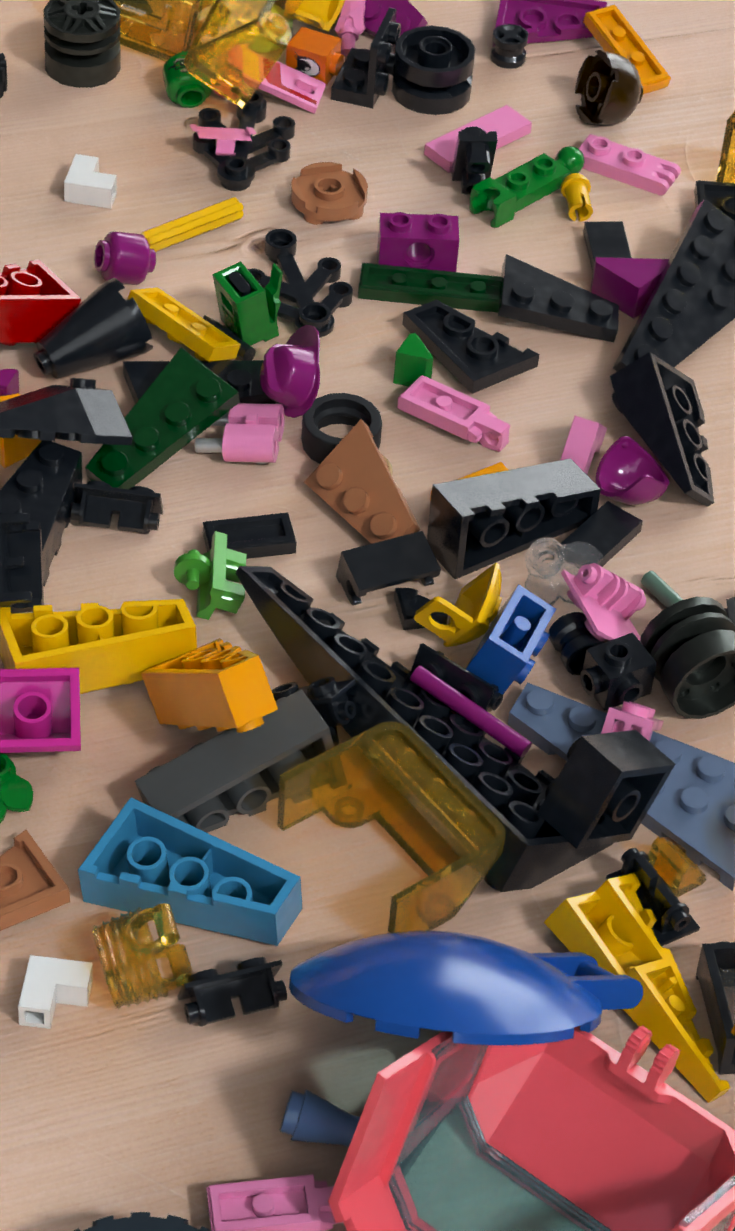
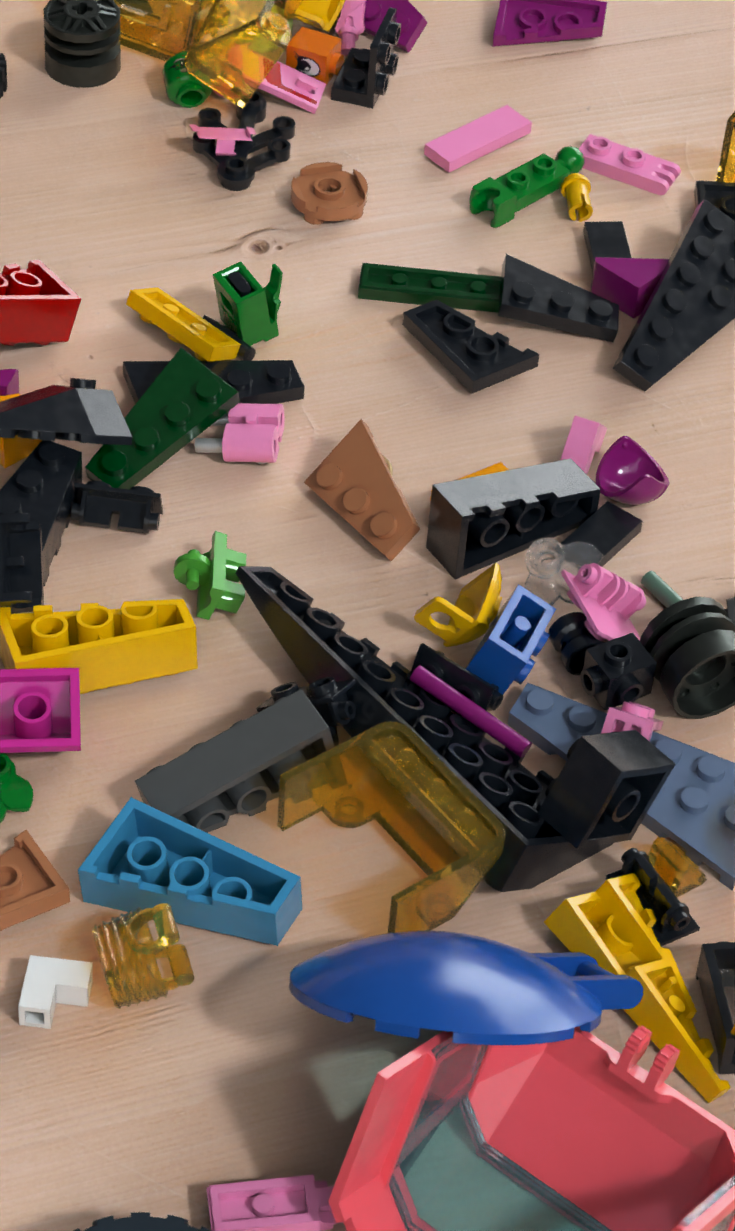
black cone [34,278,153,379] -> none
white piece [64,154,117,209] -> none
magenta head [94,231,156,285] -> none
yellow axle [141,197,244,252] -> none
light orange wedge [141,638,278,733] -> none
black hinge [178,957,287,1027] -> none
black tile [202,512,297,559] -> none
black plant [248,229,353,338] -> none
magenta piece [260,325,320,418] -> none
medium blue cone [280,1089,360,1147] -> none
black tyre [301,393,382,464] -> none
black hinge [336,531,441,605] -> none
magenta brick [377,212,460,272] -> none
black wheel [392,26,475,115] -> none
green slope [393,333,433,387] -> none
black tile [394,588,448,630] -> none
bright pink hinge [397,375,510,452] -> none
black hips [452,127,497,194] -> none
black wheel [490,24,528,69] -> none
dark brown cylinder [575,50,643,126] -> none
light orange tile [583,4,671,94] -> none
black wedge [610,352,714,507] -> none

